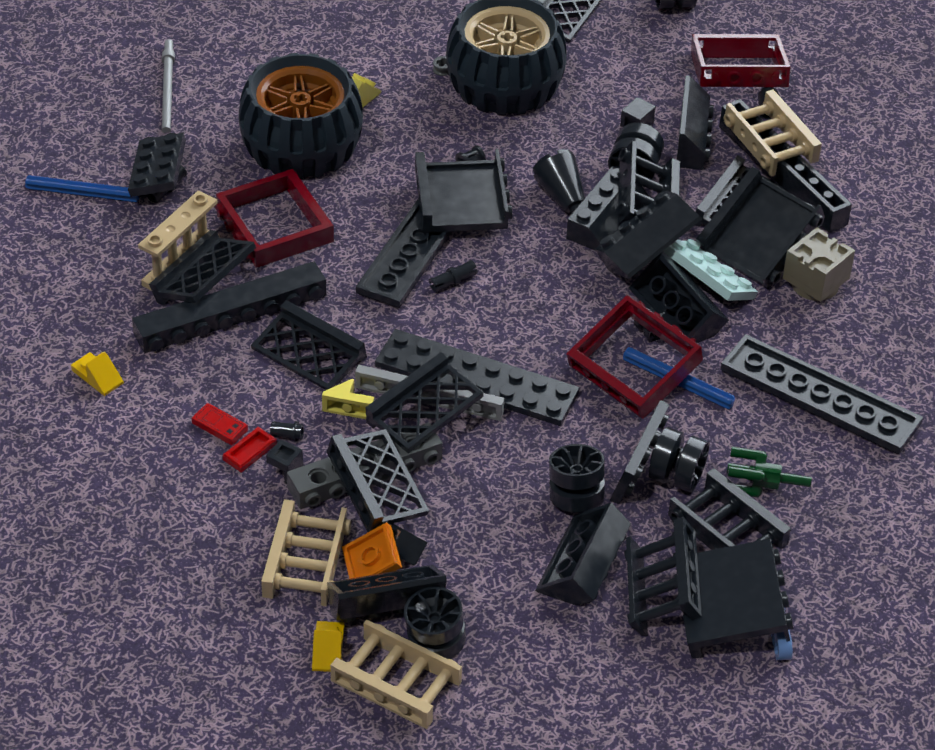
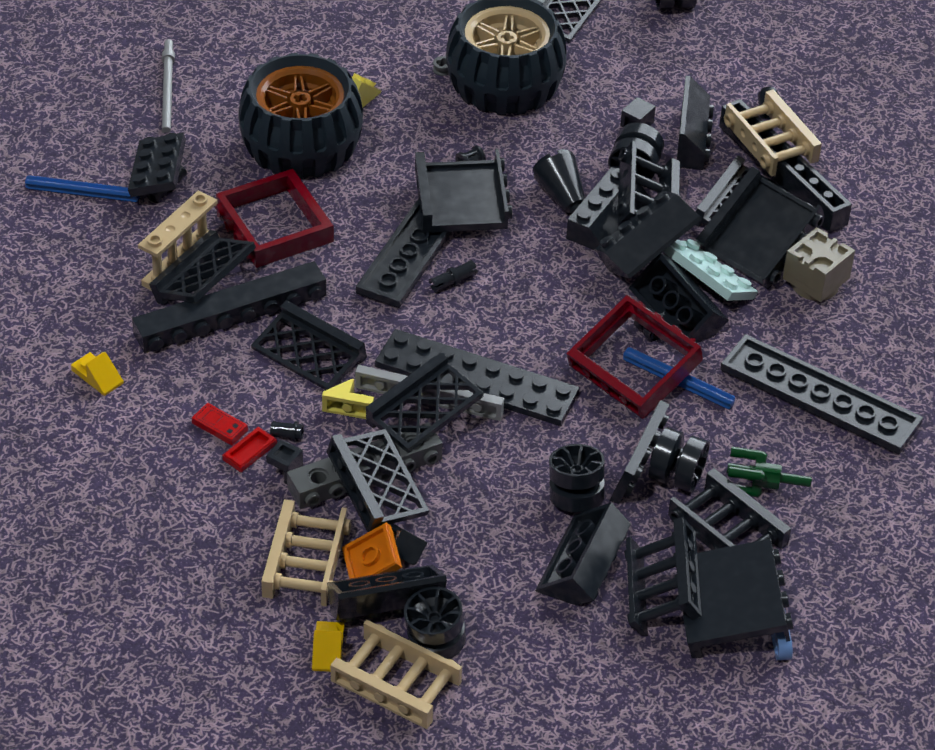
dark red window [691,34,790,87] -> none

